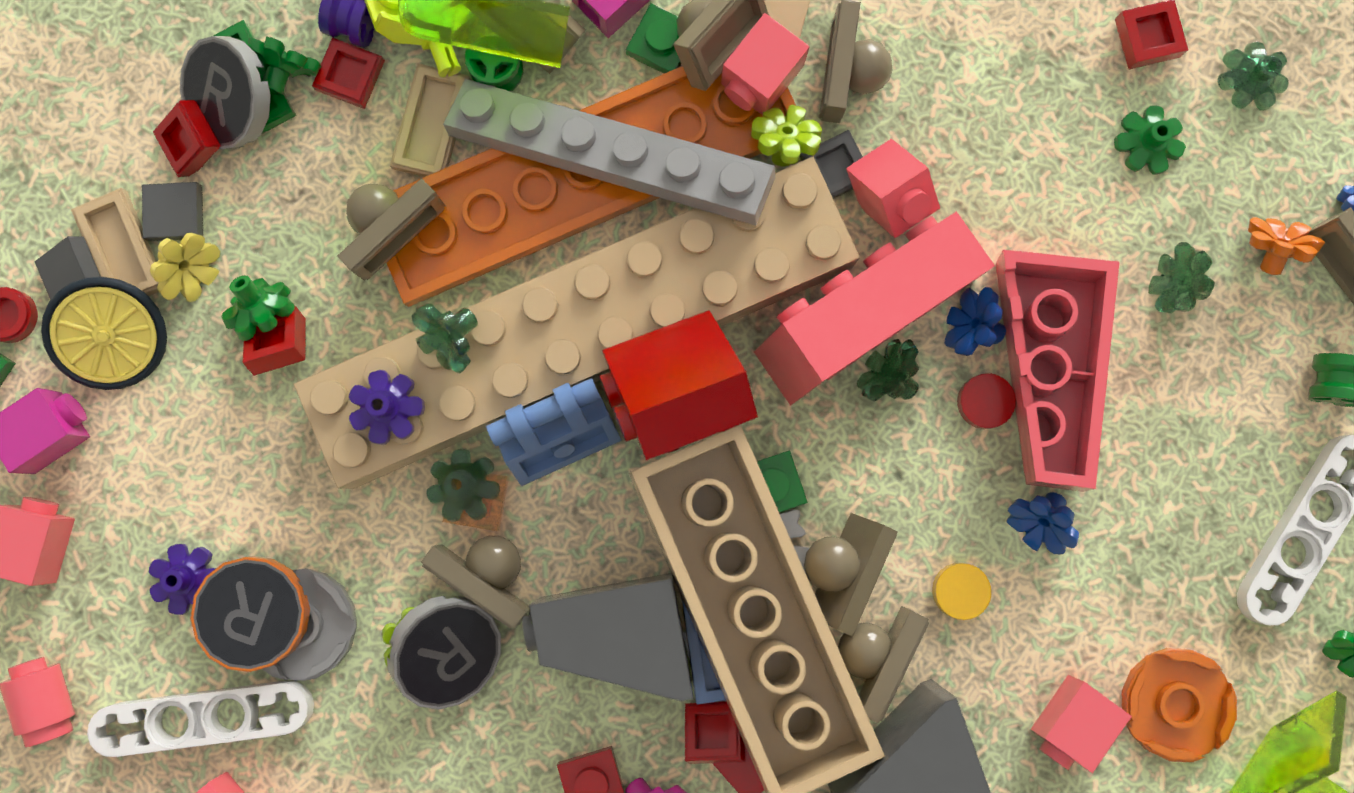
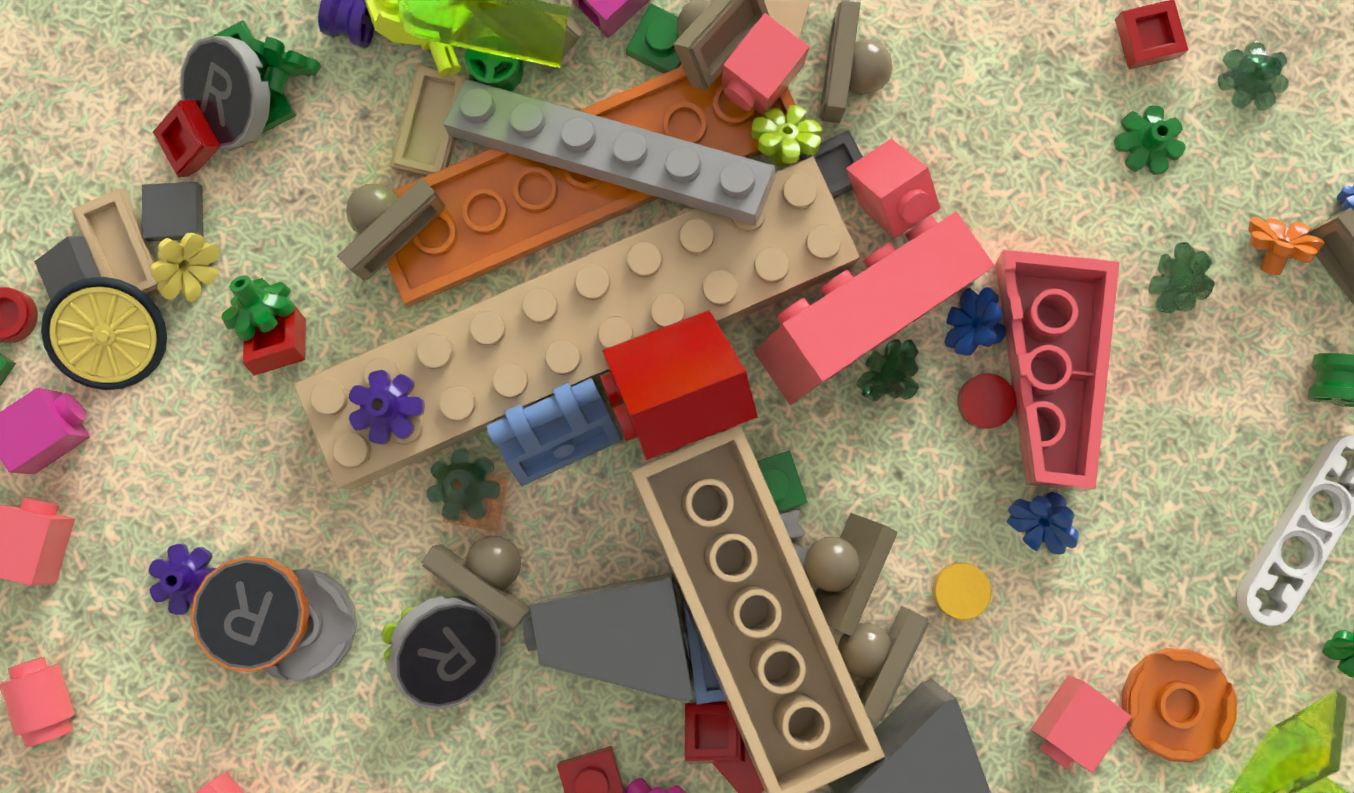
white beam [87,680,314,757] -> none
red tile [312,37,385,109] -> none
clear green plant [411,303,478,373] -> none

